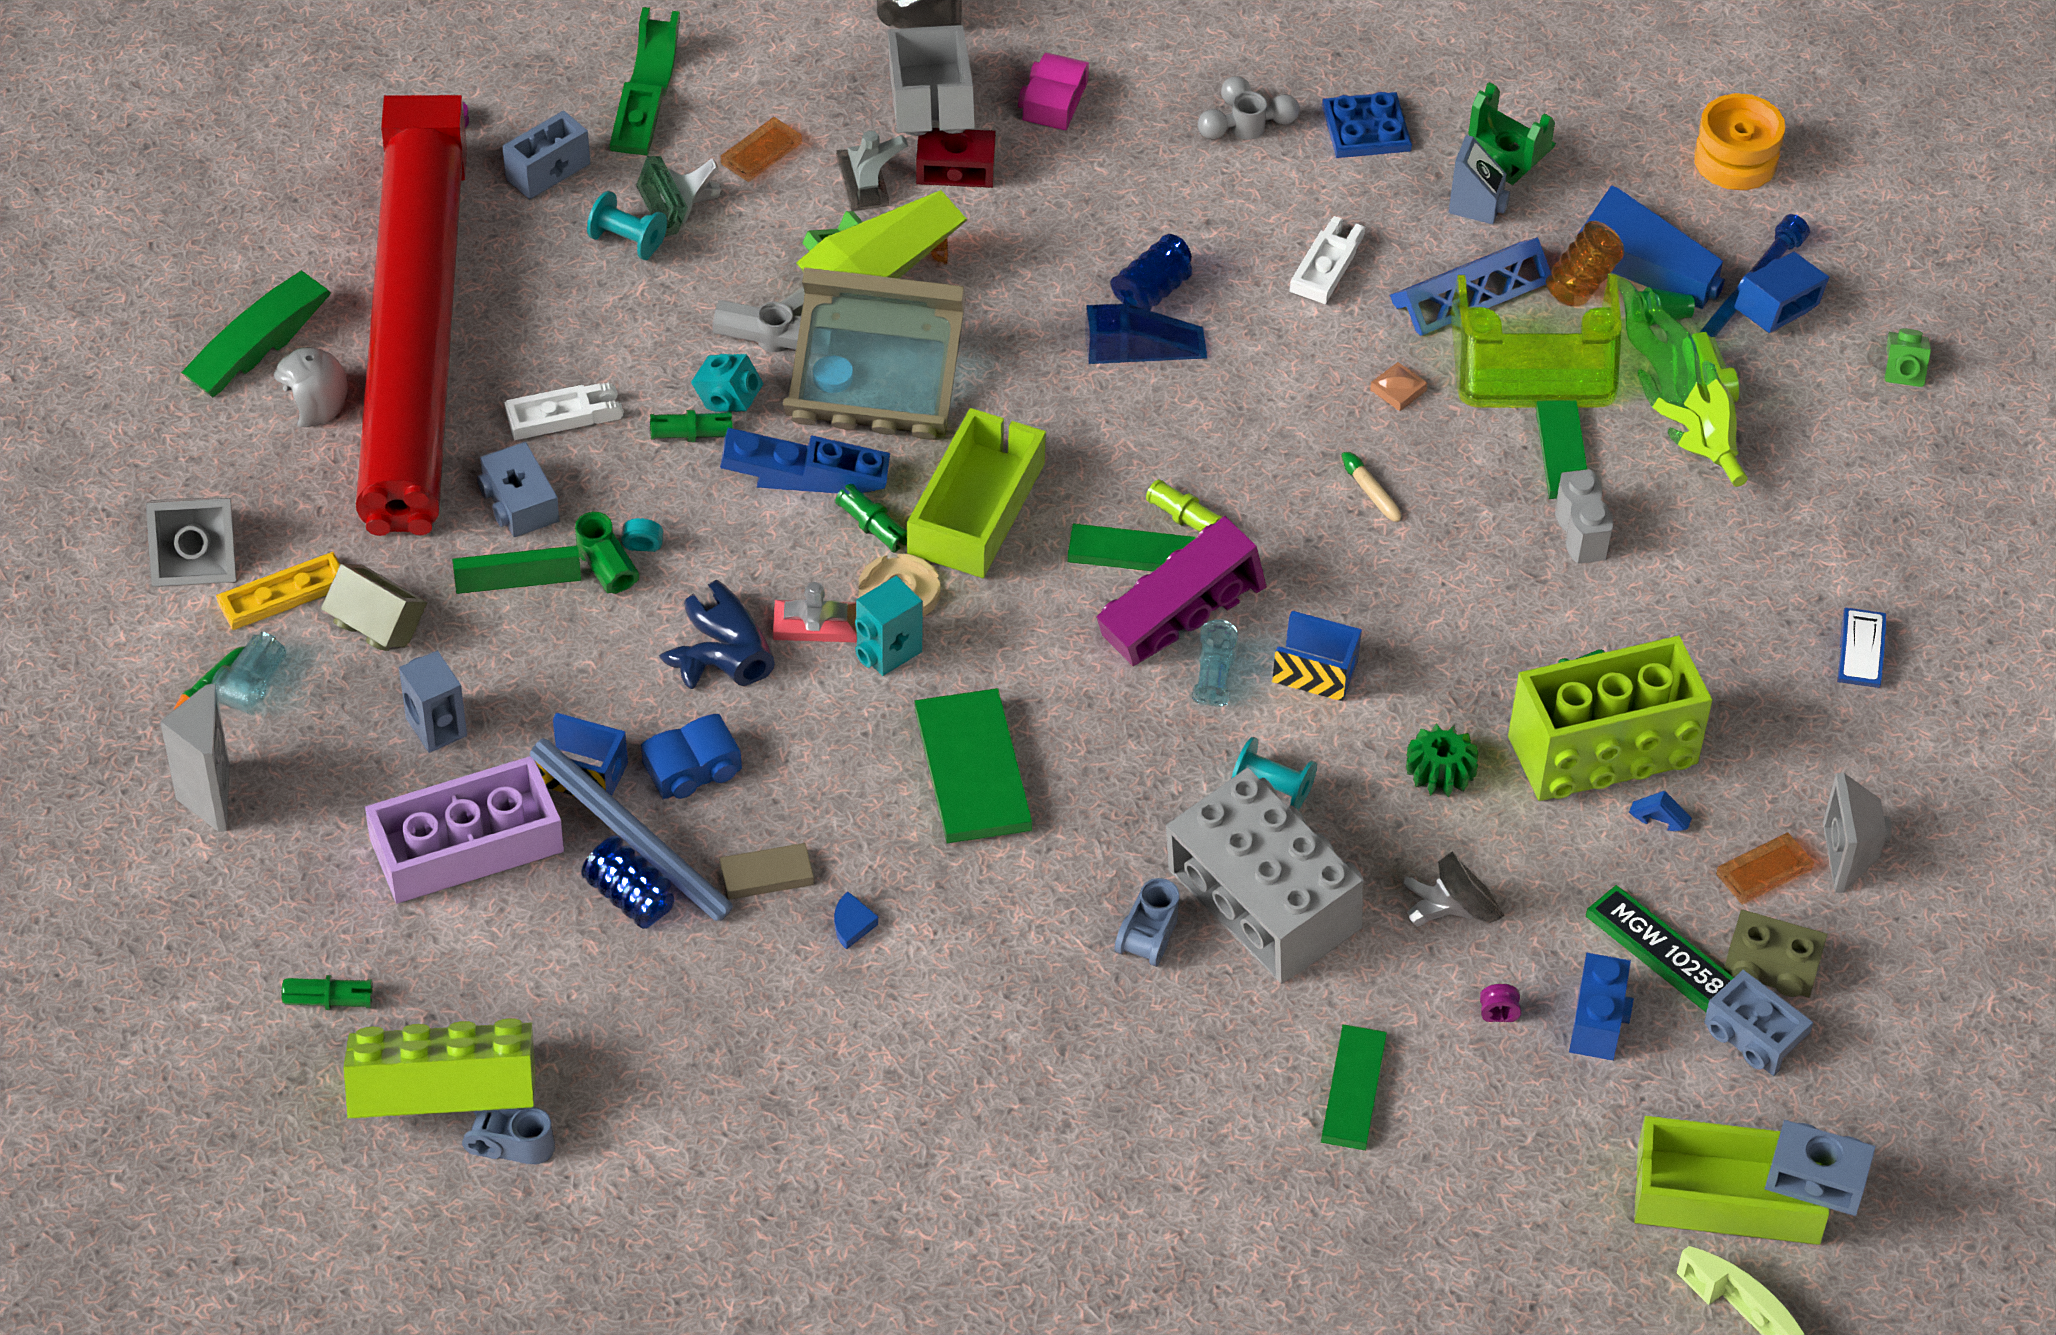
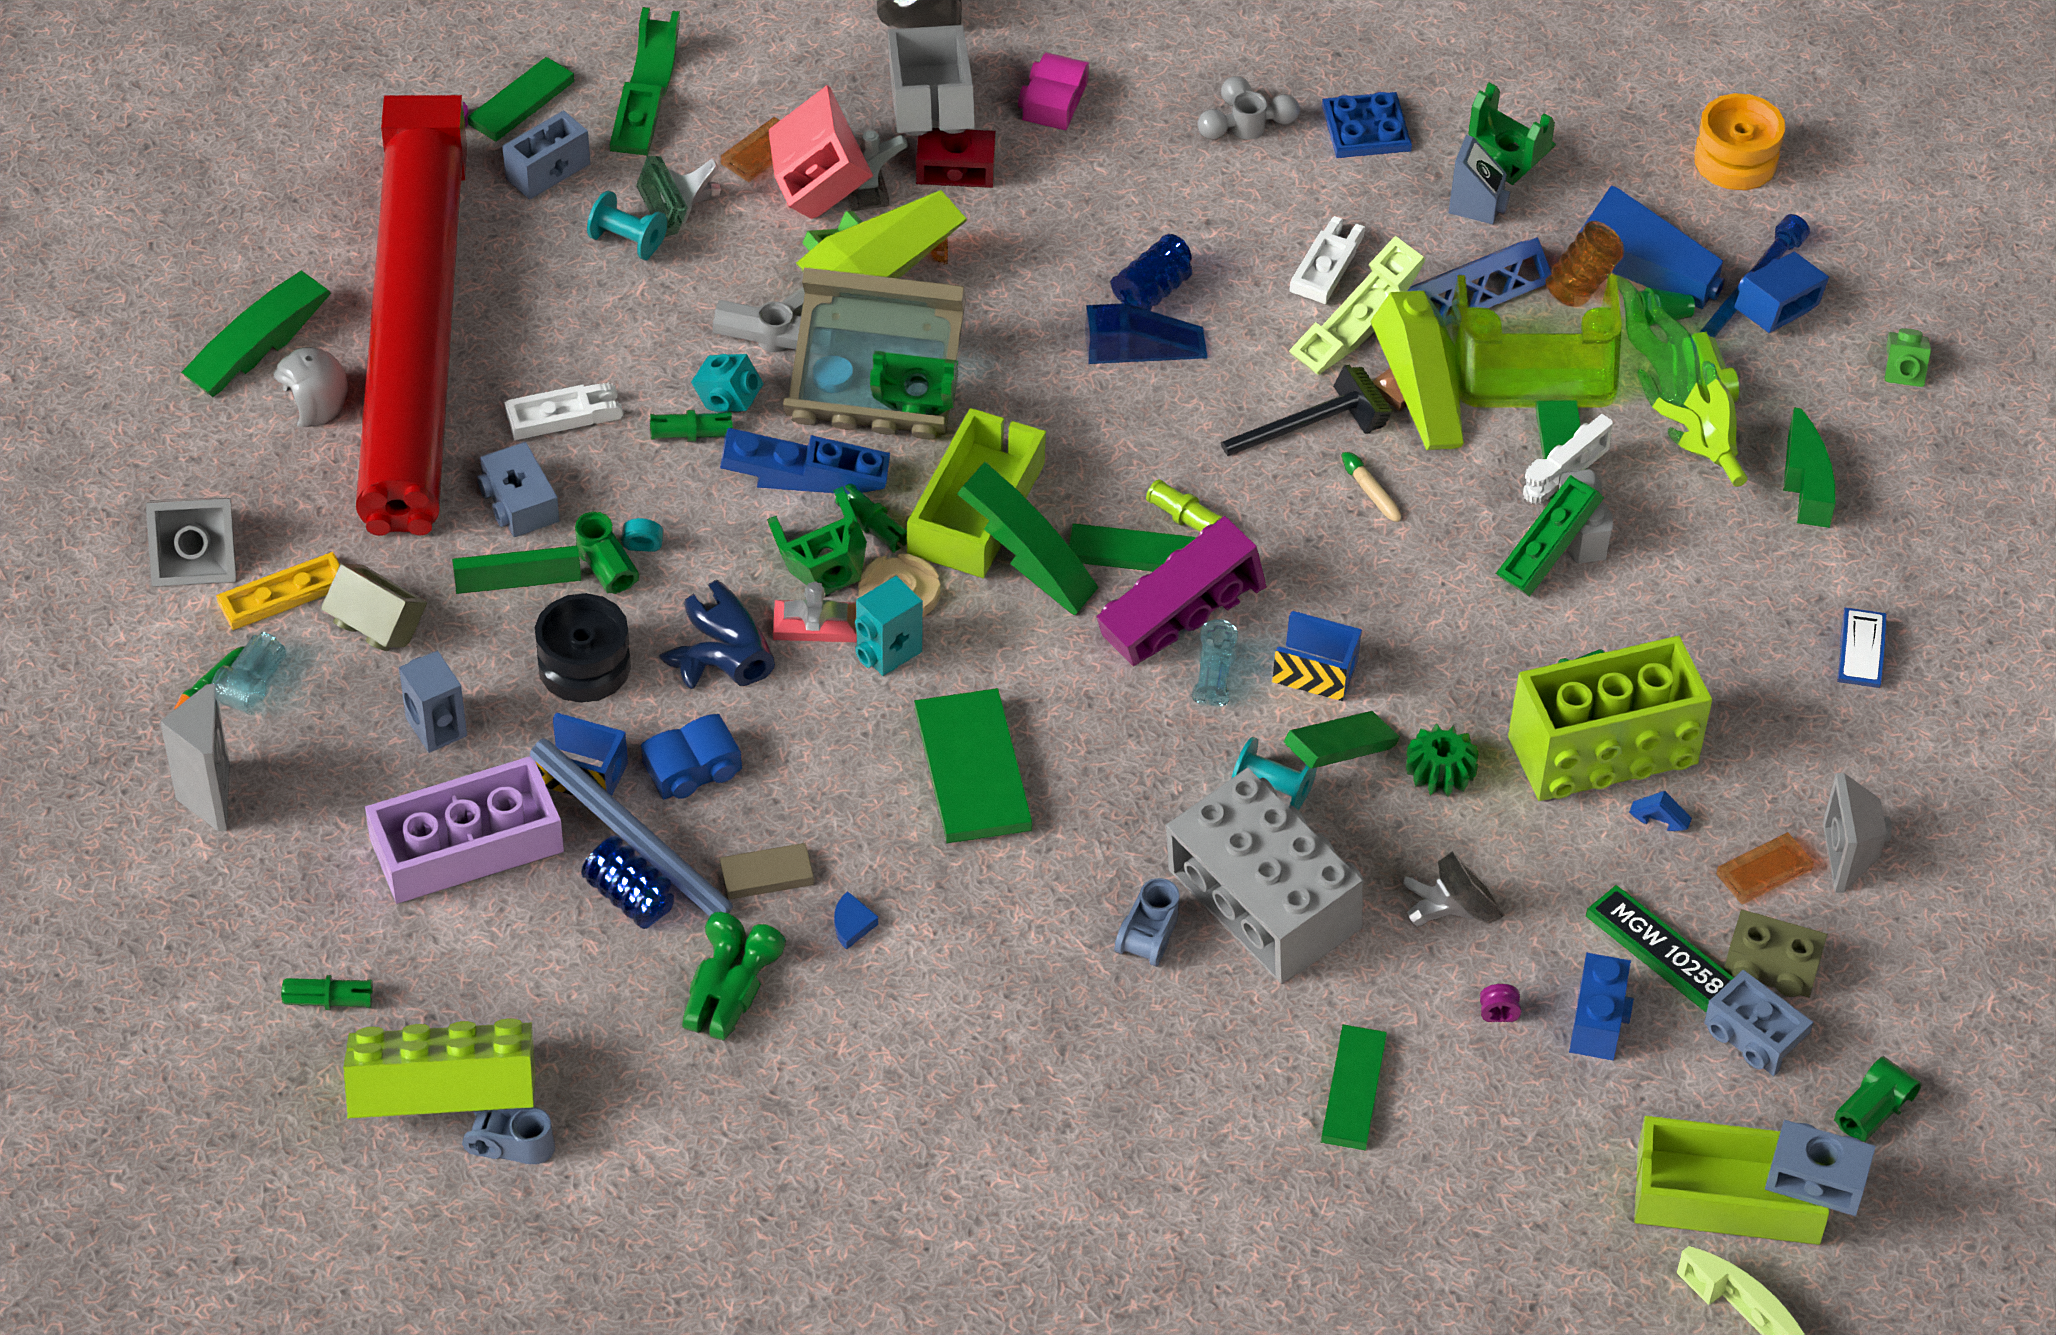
none -> green tile [467,57,575,142]
none -> black wheel [534,593,631,703]
none -> green piece [682,912,786,1041]
none -> green piece [767,486,867,596]
none -> coral slope [768,85,873,219]
none -> green piece [870,351,958,416]
none -> green slope [957,462,1099,615]
none -> black piece [1221,364,1393,456]
none -> green tile [1284,711,1400,769]
none -> yellowish green slope [1289,236,1425,375]
none -> lime wedge [1370,291,1464,450]
none -> green tile [1495,475,1604,597]
none -> white hinge [1523,414,1613,504]
none -> green slope [1783,407,1836,528]
none -> green piece [1834,1056,1922,1142]

